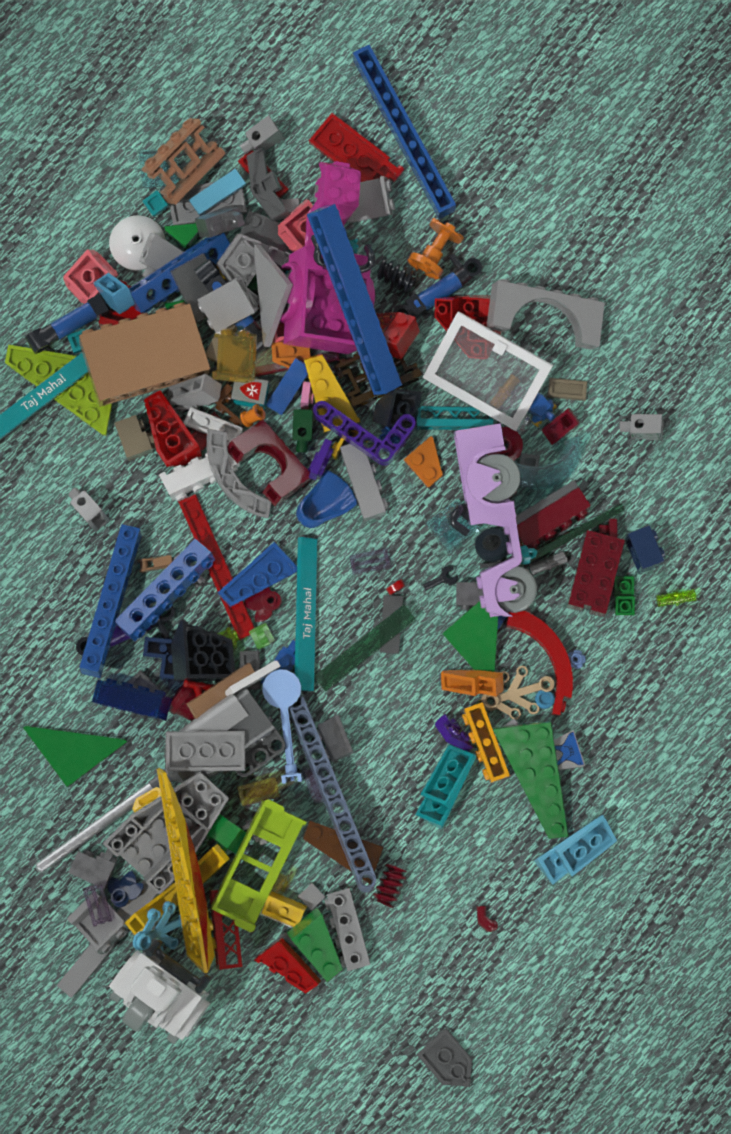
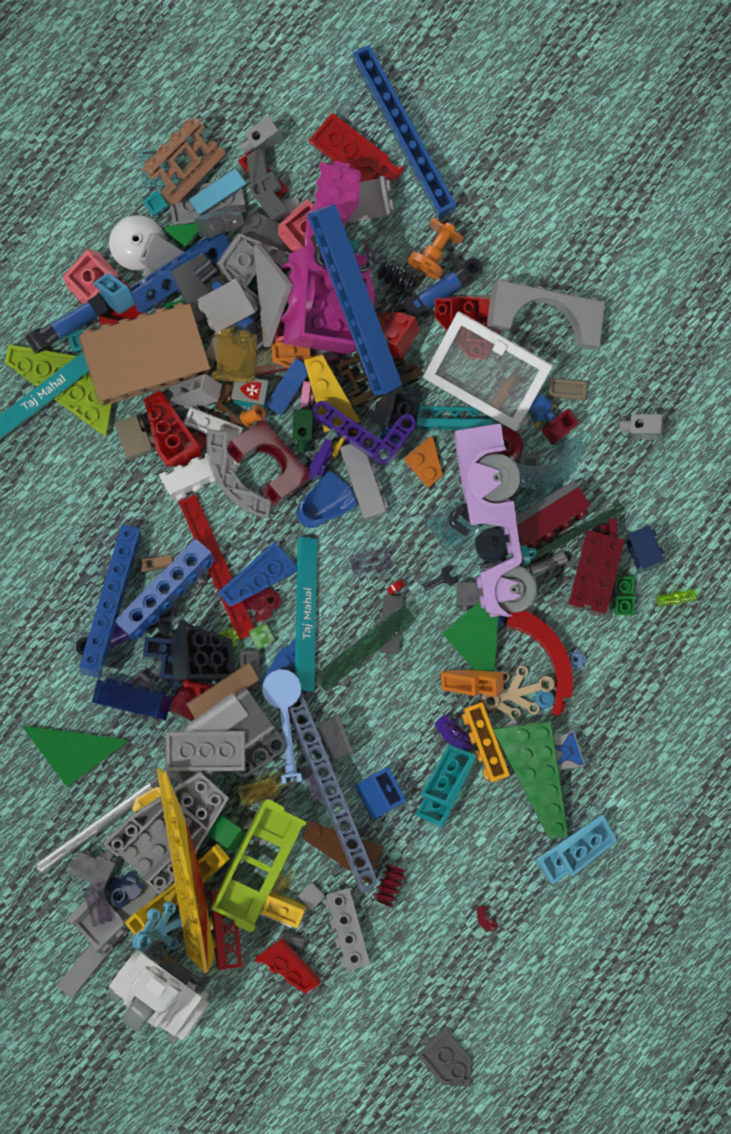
light grey torso [68,488,110,532] -> none
white tile [225,661,280,696] -> none
green wedge [287,908,343,982] -> none
none -> blue slope [354,767,407,820]

